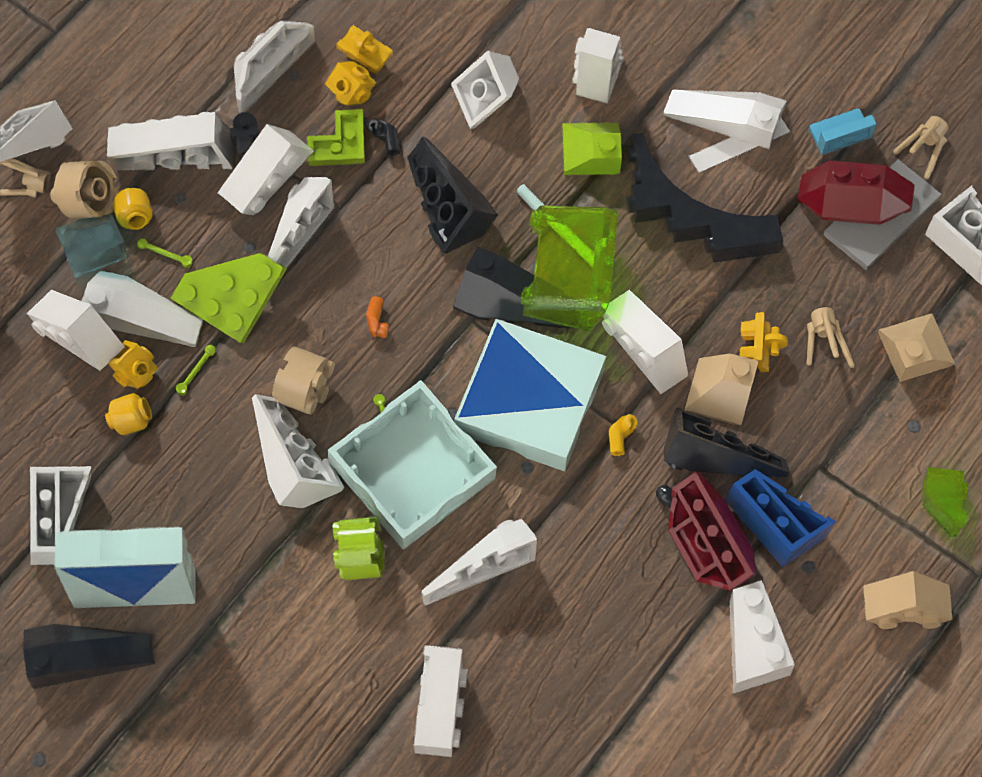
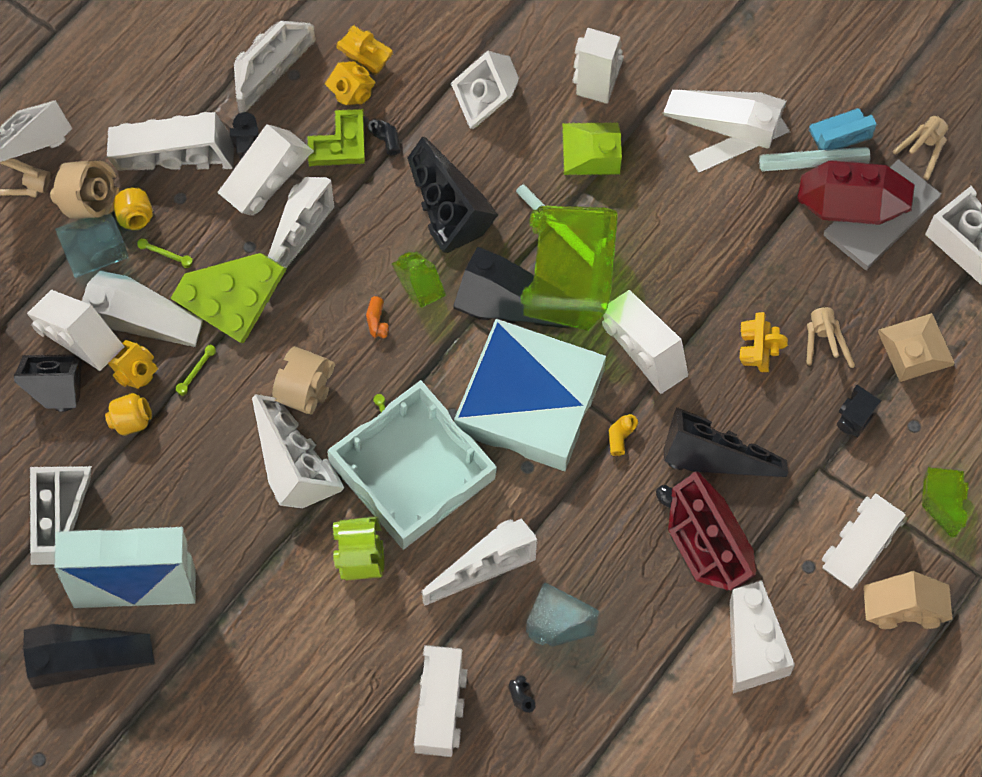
black arch [626,133,783,263] -> none
tan slope [685,353,758,427] -> none
blue wedge [725,469,836,567] -> none
none -> black slope [14,354,82,412]
none -> clear neon green slope [391,251,446,308]
none -> black arm [508,675,536,713]
none -> clear light blue slope [526,582,599,647]
none -> light aqua axle [759,147,871,171]
none -> white wedge [822,493,907,591]
none -> black brick [837,385,881,438]

